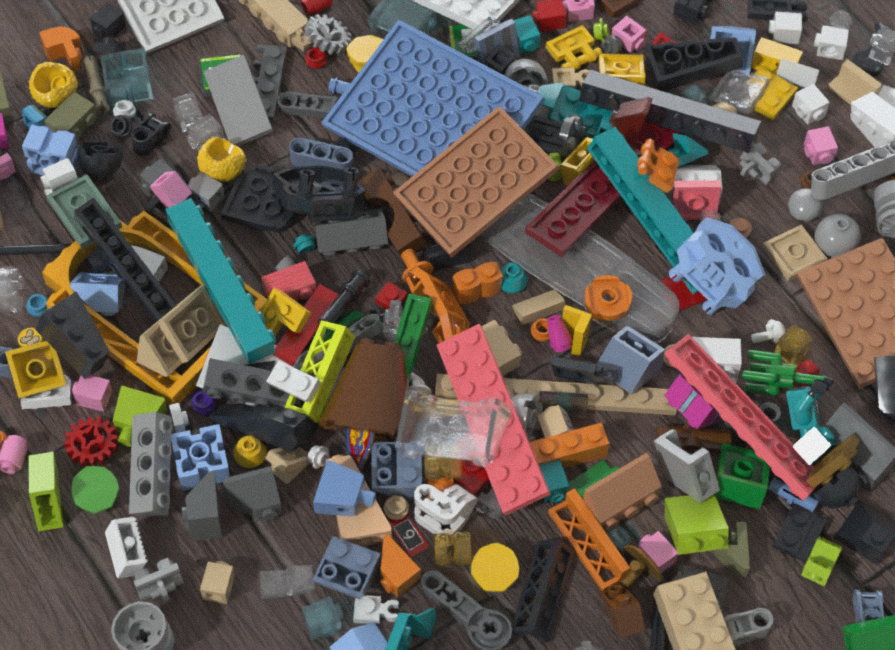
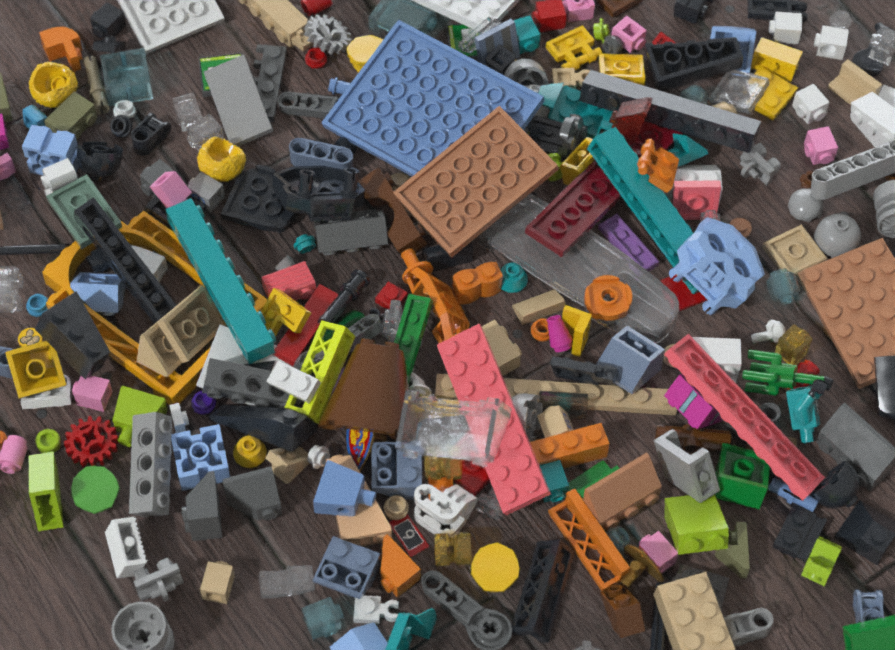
white sticker [777,59,819,88] -> none
brick [793,426,836,465] -> none
pearl gold plate [806,433,860,488] -> none
none -> lime tile [35,429,61,453]
none -> medium lavender tile [598,214,659,277]
none -> clear light blue head [766,268,800,305]

